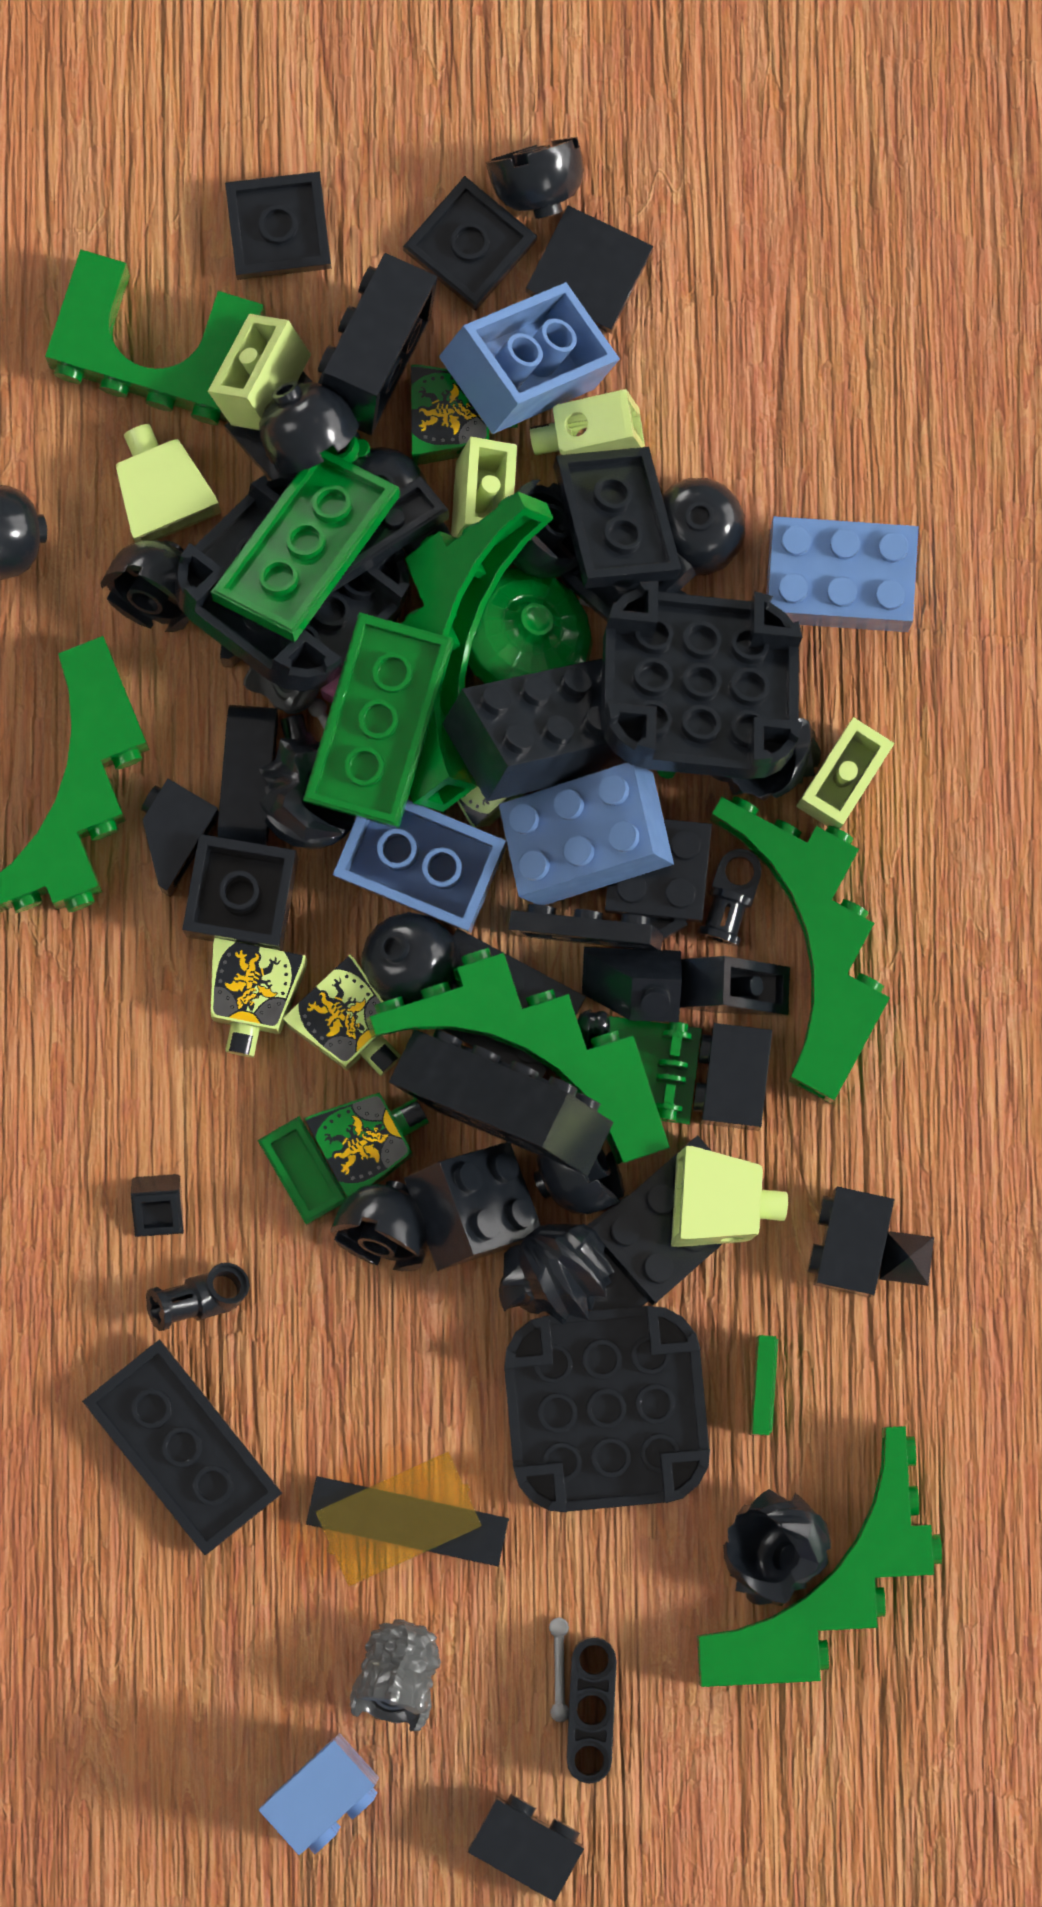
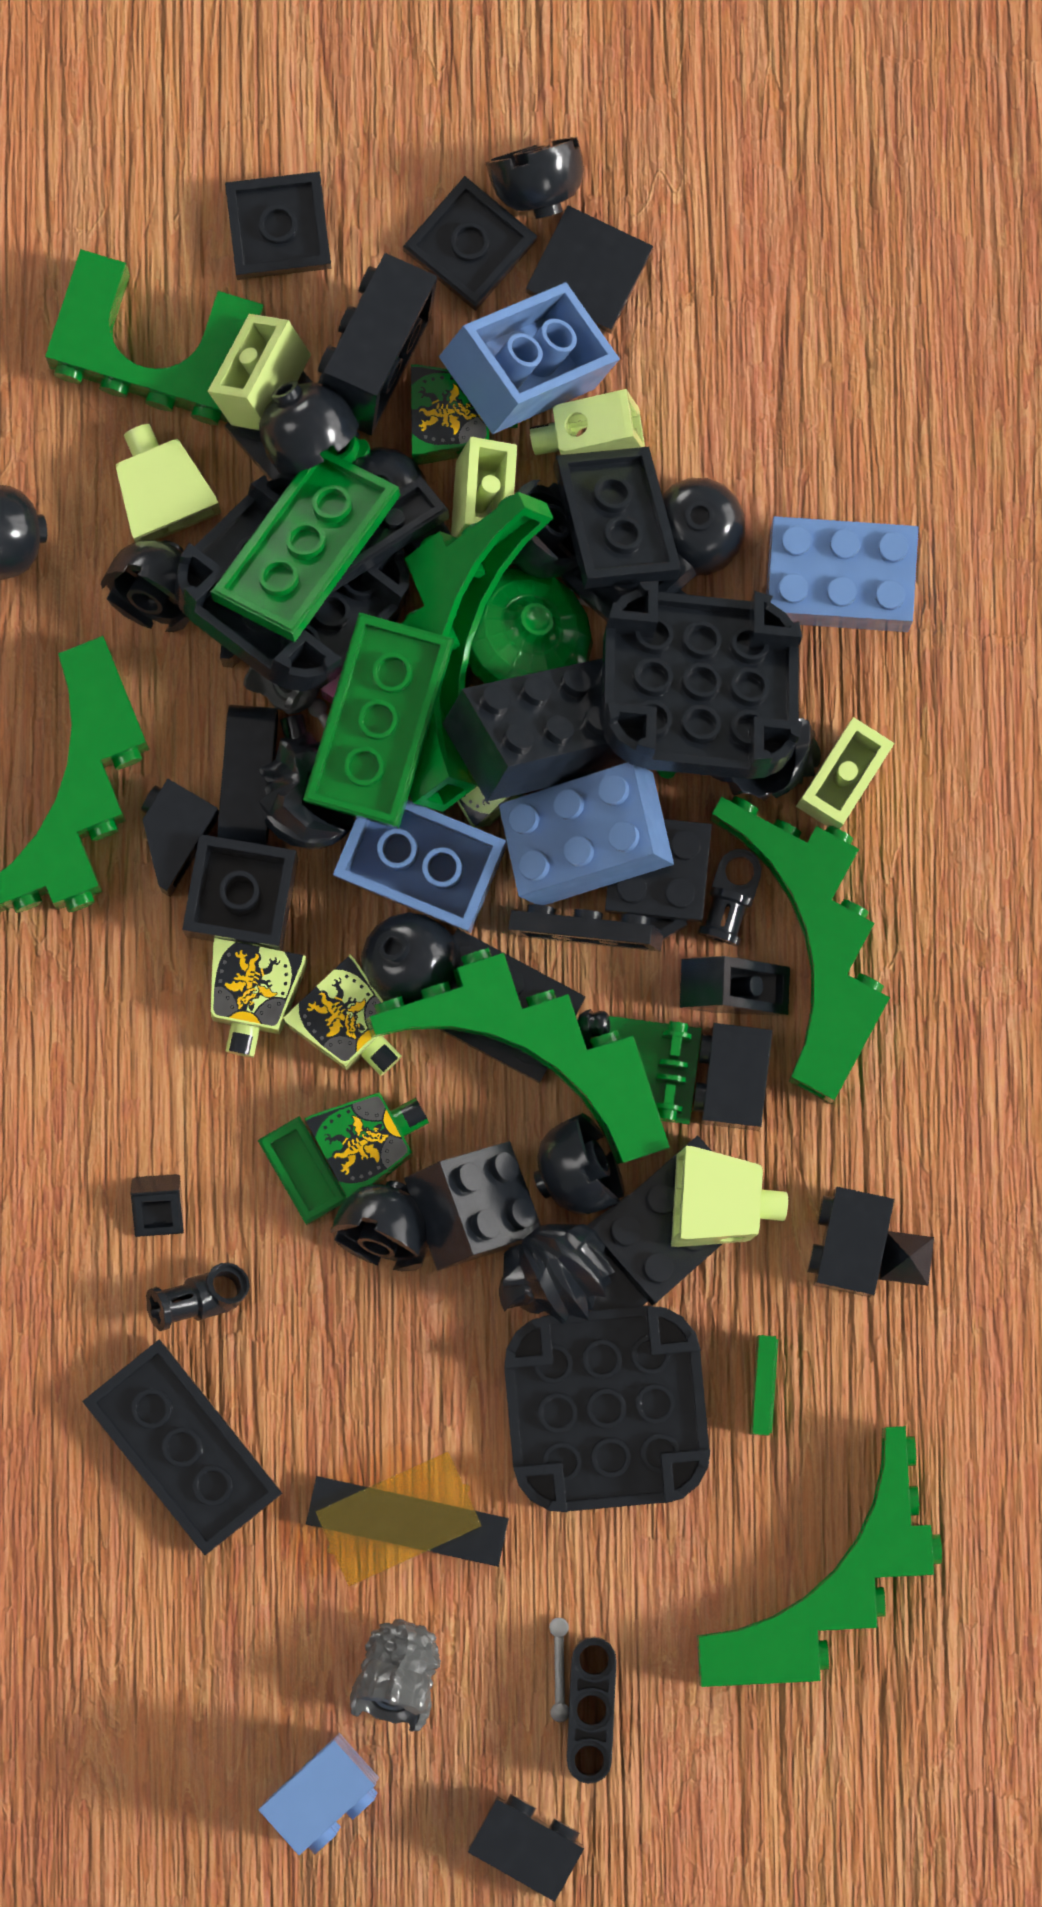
black brick [389,1029,614,1176] -> none
black slope [582,947,682,1022] -> none
black hair [723,1489,831,1606] -> none

